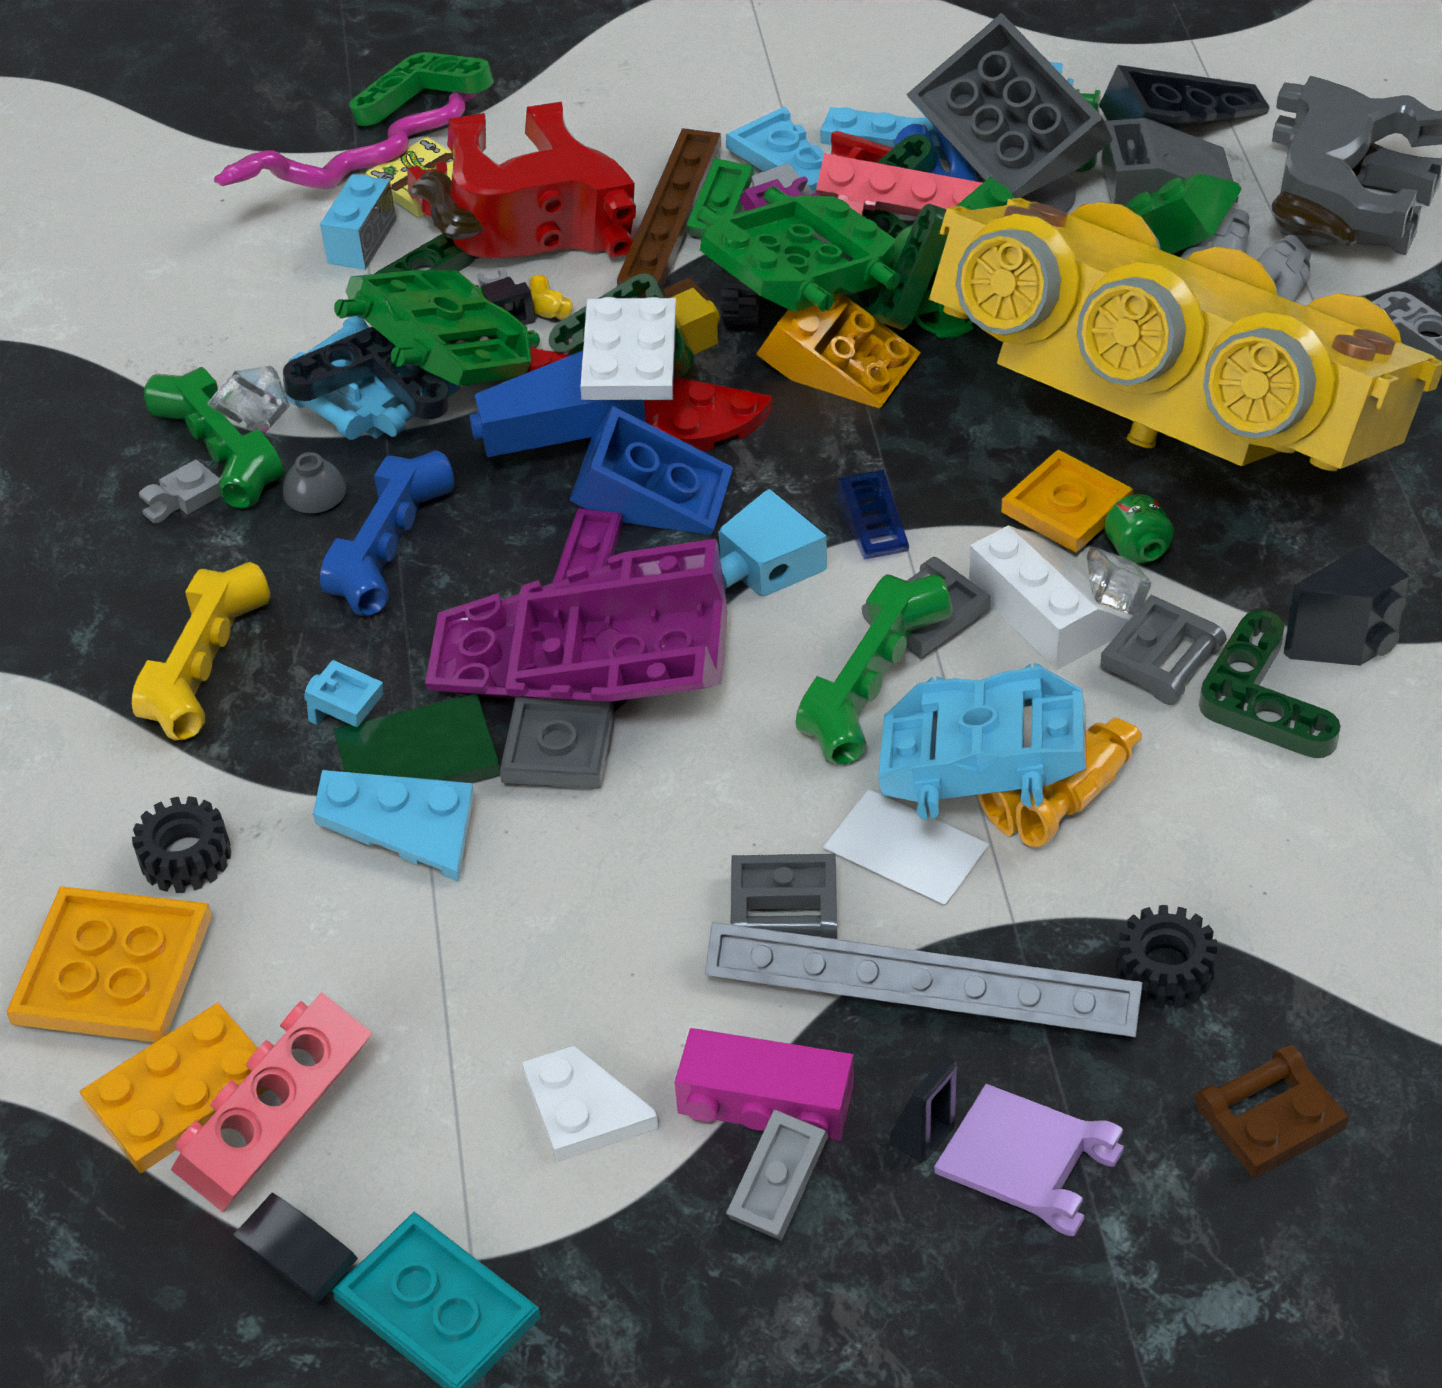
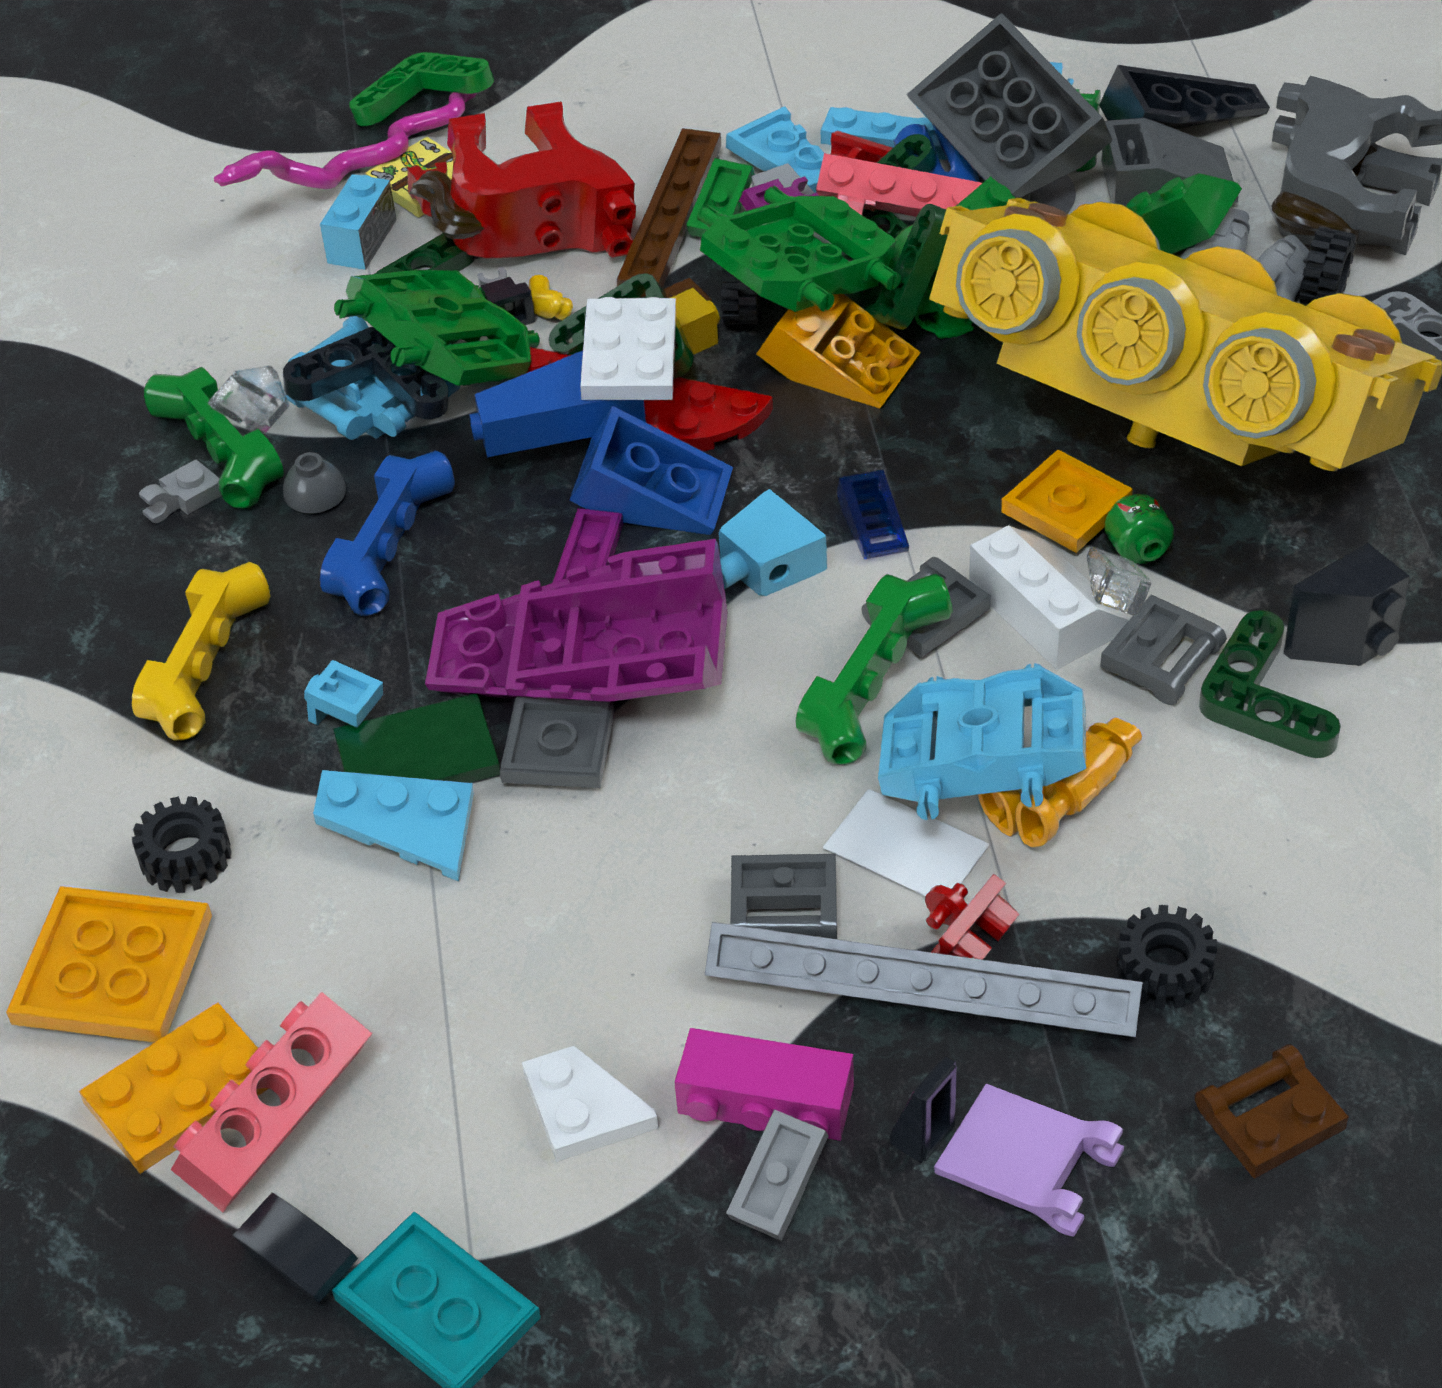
none -> hips [925,874,1020,960]
none -> black tyre [1299,226,1356,305]

